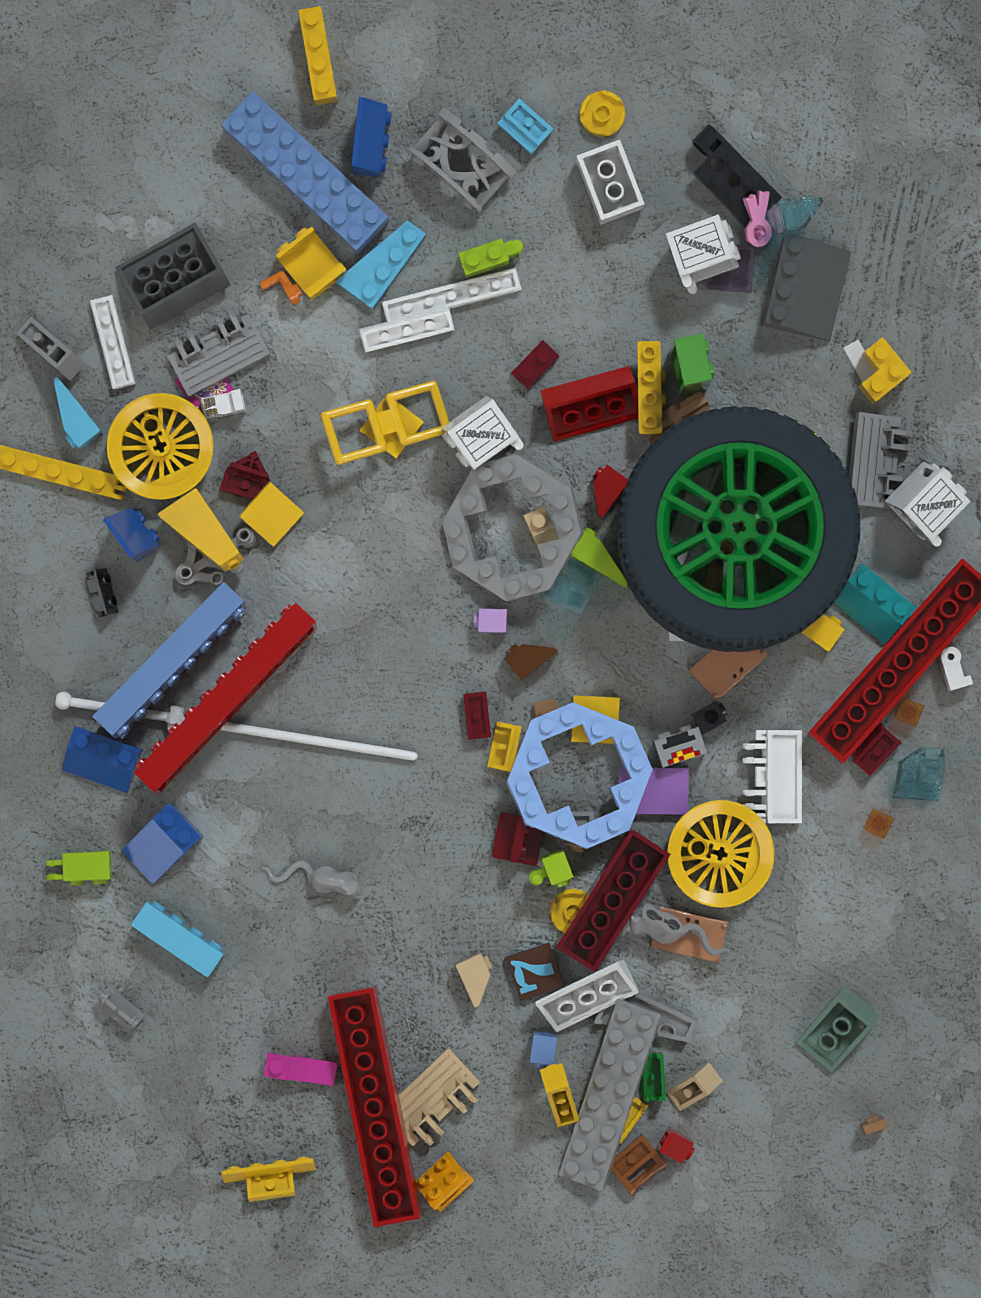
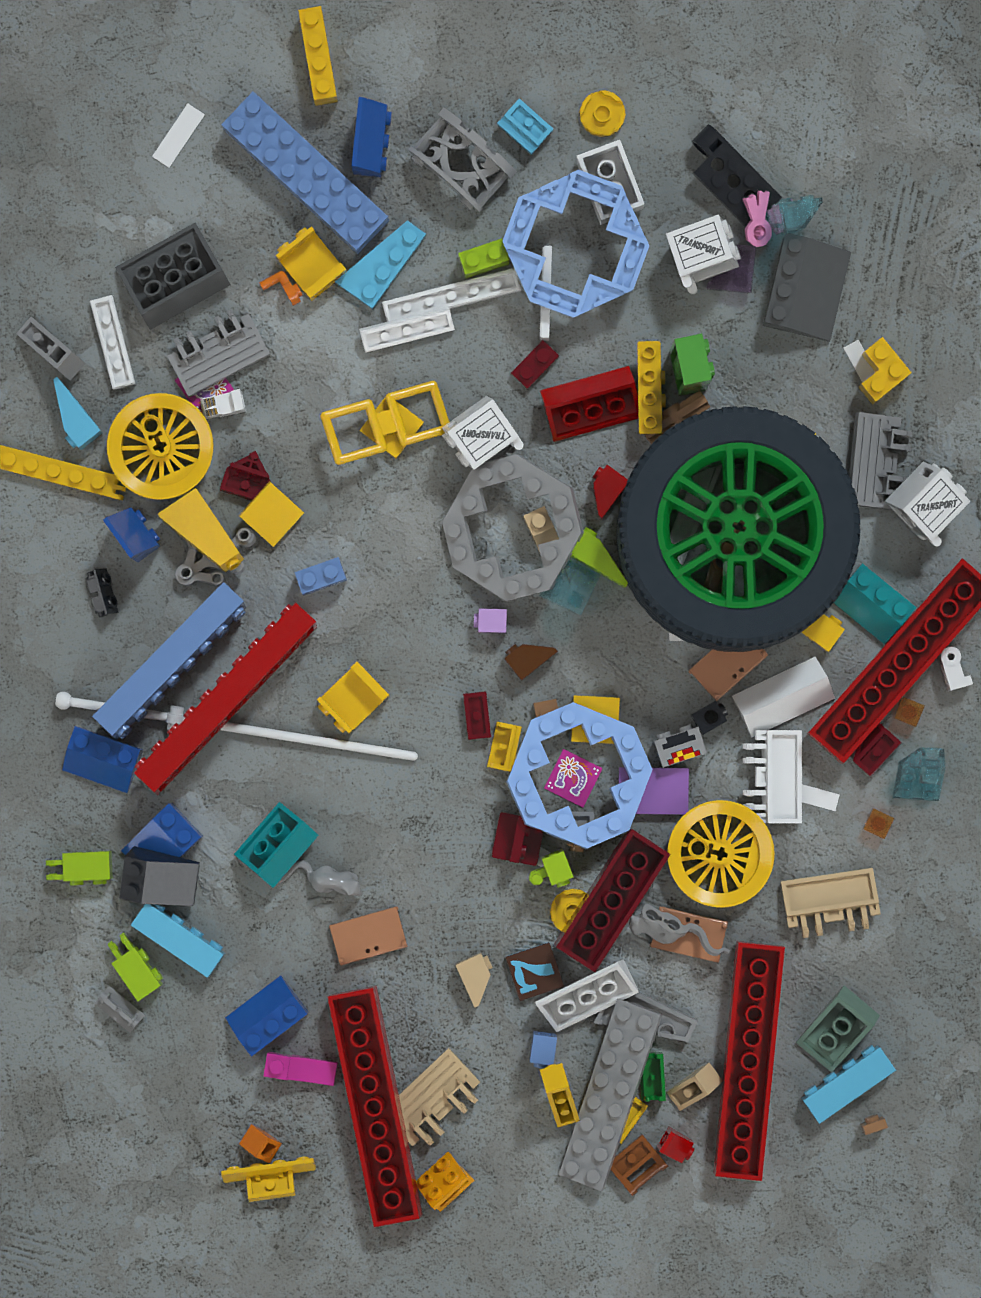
none -> lime hinge [108,932,163,1001]
none -> slope [119,846,200,906]
none -> white sticker [152,104,205,167]
none -> blue slope [225,975,309,1057]
none -> teal slope [234,802,319,888]
none -> orange brick [239,1124,282,1163]
none -> medium blue brick [294,557,347,596]
none -> yellow panel [317,662,390,734]
none -> nougat door [329,906,408,966]
none -> light blue plate [502,170,649,318]
none -> white tile [540,246,552,341]
none -> dark pink sticker [544,749,603,807]
none -> red brick [713,941,785,1181]
none -> white slope [732,657,835,738]
none -> tan hinge [781,868,881,938]
none -> medium azure brick [801,1045,896,1124]
none -> white sticker [802,784,840,811]

